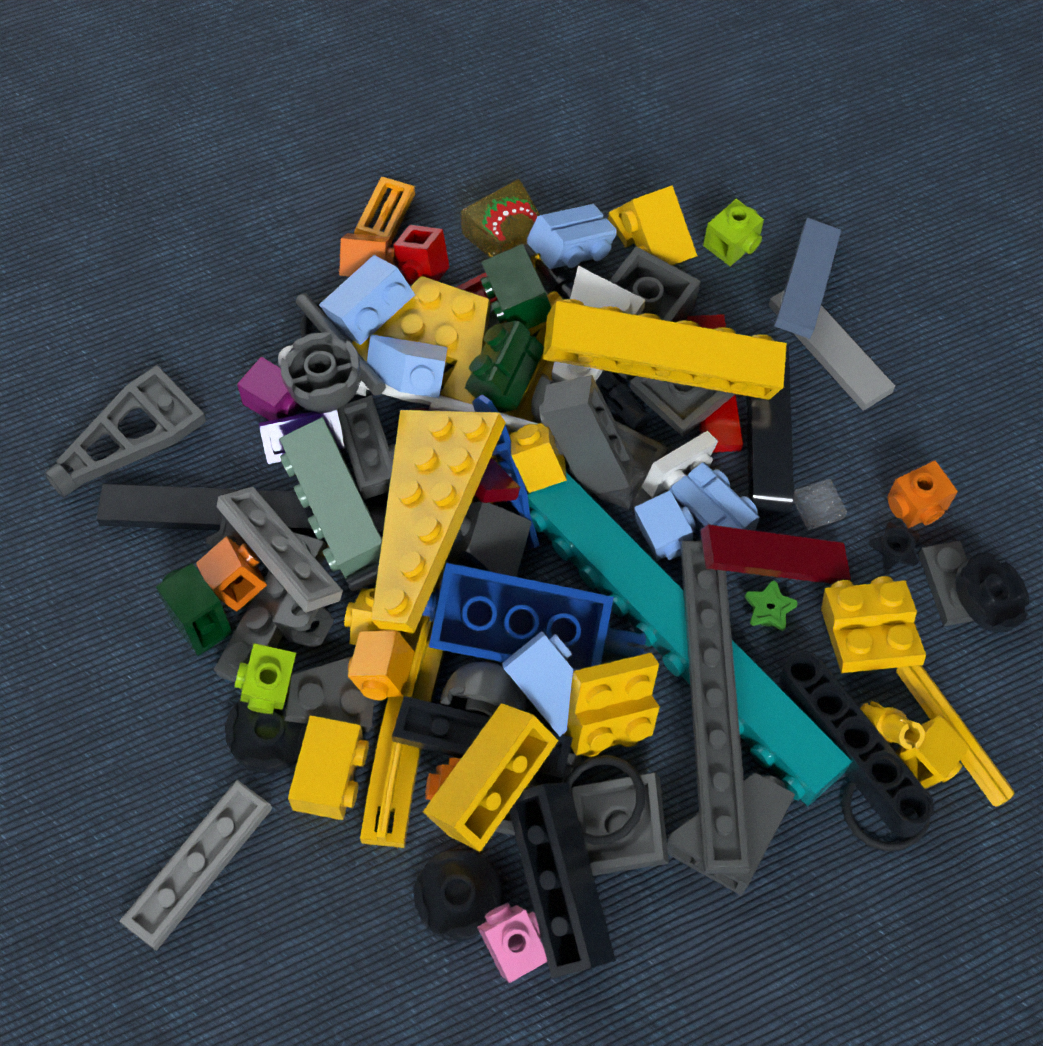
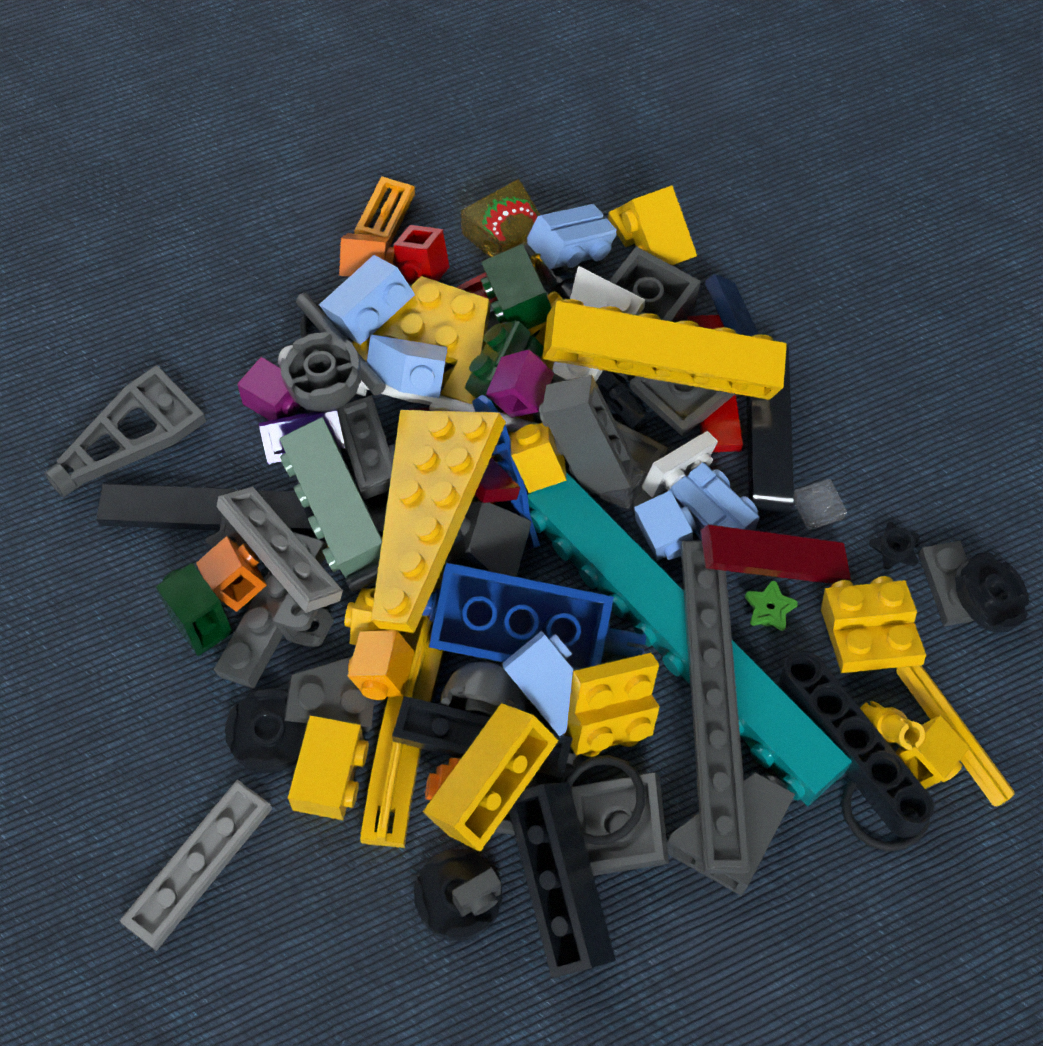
lime brick [234,643,296,714] -> none
bright pink brick [477,903,547,983] -> none
lime brick [703,199,764,267] -> none
light grey tile [768,291,895,411] -> none
sand blue tile [774,218,841,339] -> none
orange brick [887,460,958,529] -> none
none -> dark grey plate [452,868,501,917]
none -> magenta brick [486,350,555,418]
none -> dark blue tile [705,274,759,336]

